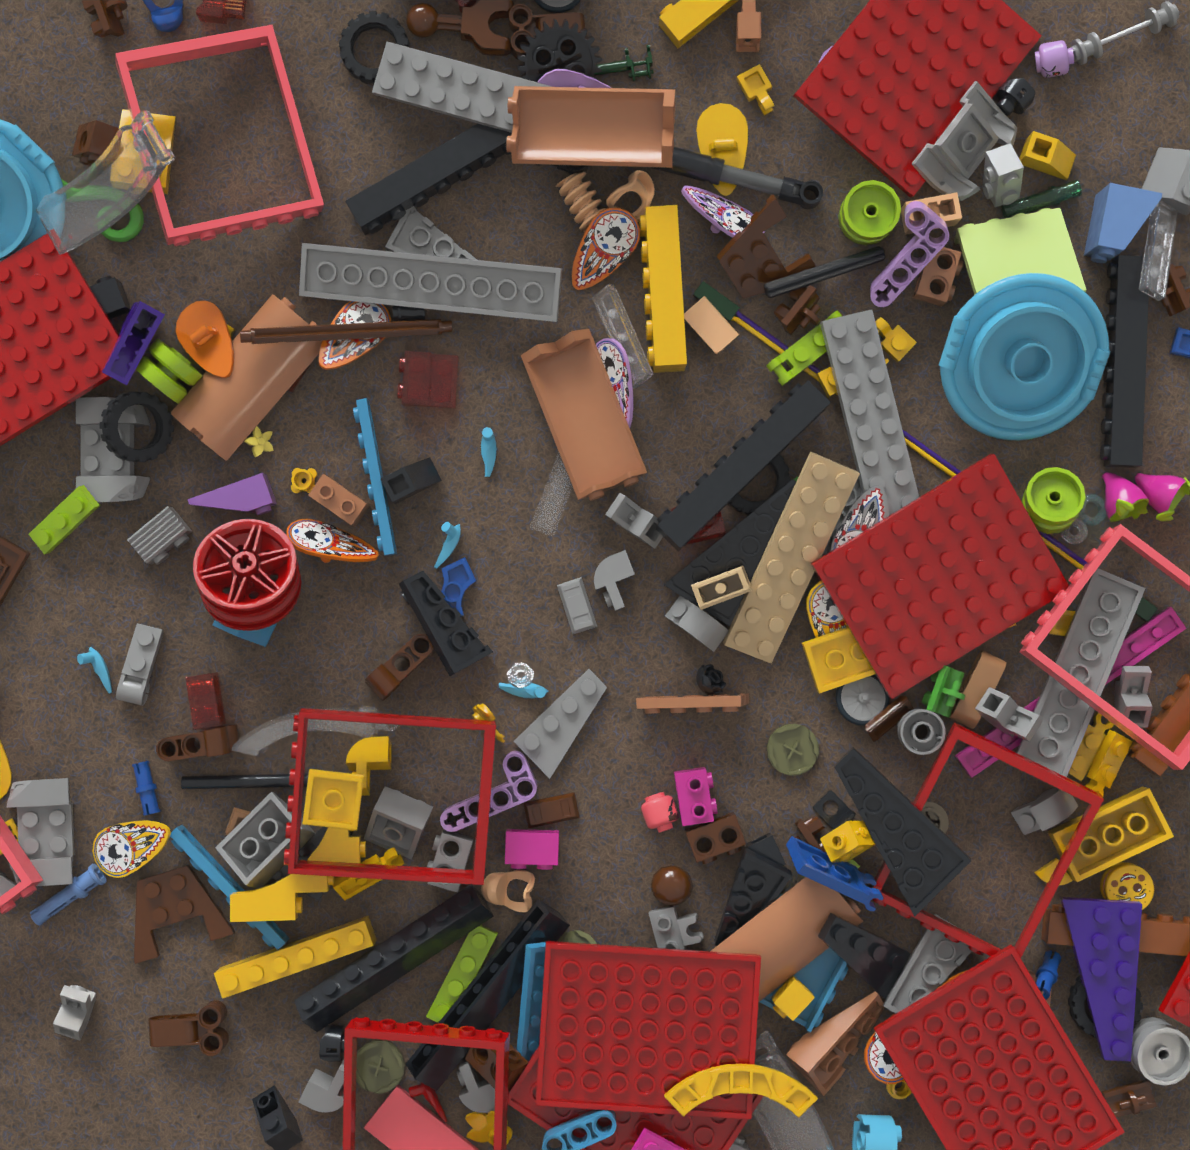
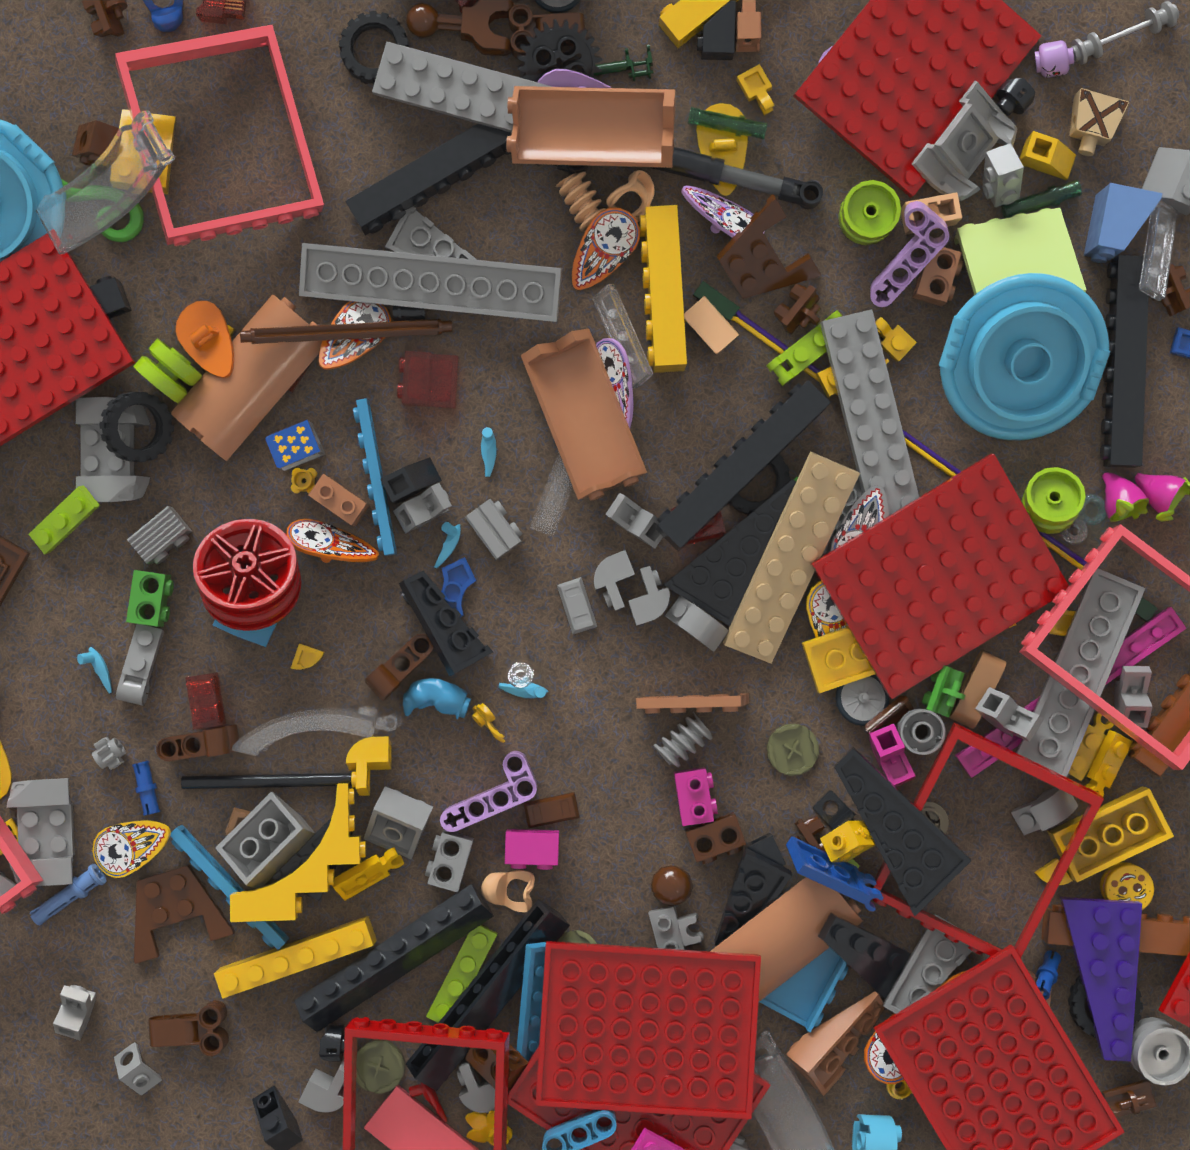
dark purple arch [102,301,165,385] -> none
medium lavender slope [188,473,277,515] -> none
light yellow plant [244,426,274,457] -> none
red door [284,708,496,885] -> none
yellow tile [302,769,364,831] -> none
light grey wing [514,669,607,779] -> none
coral head [641,792,679,833] -> none
yellow tile [664,1064,818,1118] -> none
tan brick [691,566,752,610] -> none
black plate [696,664,726,695] -> none
black axle [764,246,885,298] -> none
yellow brick [771,975,815,1021] -> none
none -> light grey gear [92,737,126,770]
none -> light grey bracket [114,1042,162,1095]
none -> bright green brick [126,570,174,627]
none -> blue piece [265,420,326,471]
none -> yellow tile [291,643,325,670]
none -> light grey brick [393,483,452,534]
none -> dark azure animal [402,678,471,719]
none -> light grey brick [465,499,522,560]
none -> light grey brick [628,566,670,626]
none -> light grey piece [653,712,713,768]
none -> clear green pin [688,107,768,140]
none -> black slope [697,1,736,60]
none -> dark pink brick [869,723,916,787]
none -> tan torso [1070,88,1129,156]

